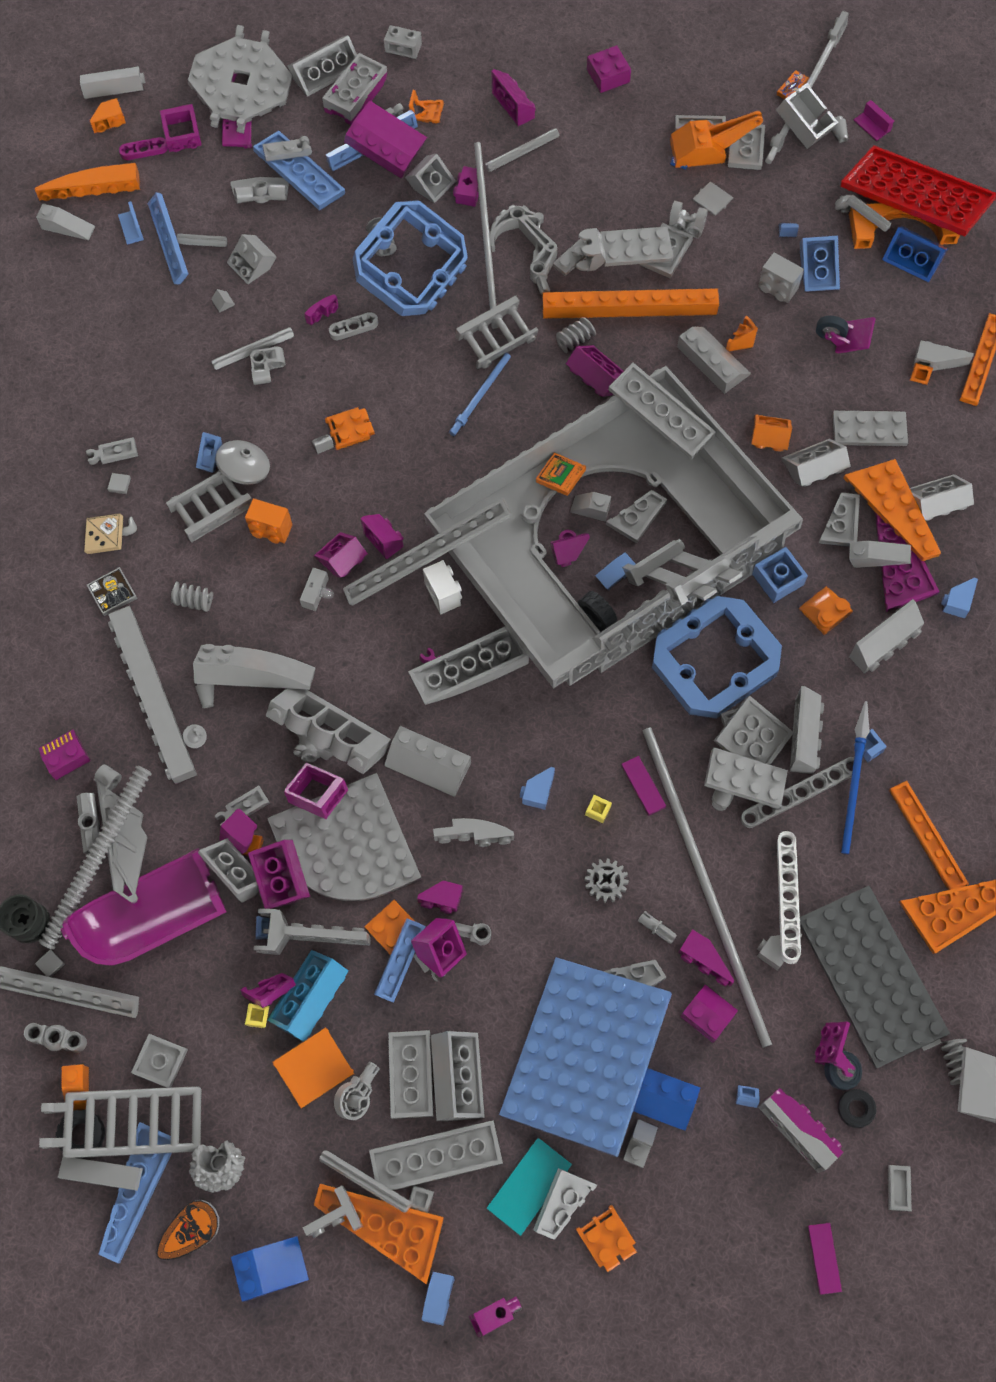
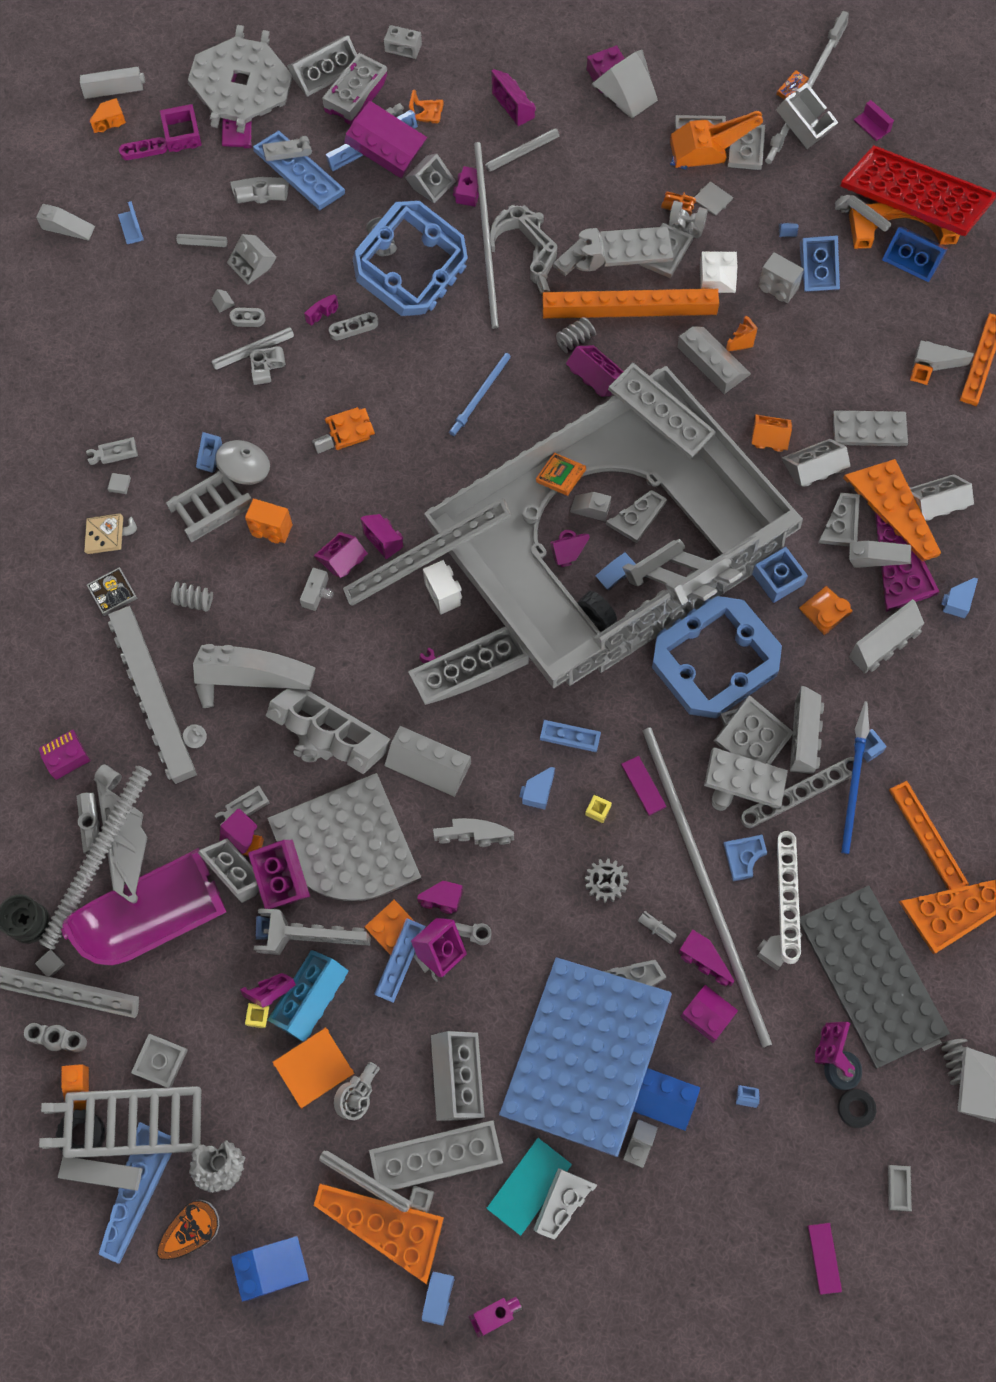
orange slope [35,163,140,201] -> none
medium blue plate [148,192,188,285] -> none
magenta window [284,762,348,819] -> none
light grey bracket [303,1186,363,1238] -> none
light grey plate [388,1030,433,1119] -> none
light grey fence [455,295,538,369] -> none
orange plate [576,1205,636,1272] -> none
piece [758,1088,844,1173] -> none
magenta plate [816,316,875,353] -> none
light grey cone [832,116,849,143] -> none
none -> light grey plate [230,308,265,327]
none -> medium blue plate [540,720,601,752]
none -> light grey wedge [591,50,658,118]
none -> orange arm [661,191,696,215]
none -> white slope [700,252,737,293]
none -> medium blue tile [723,835,767,881]

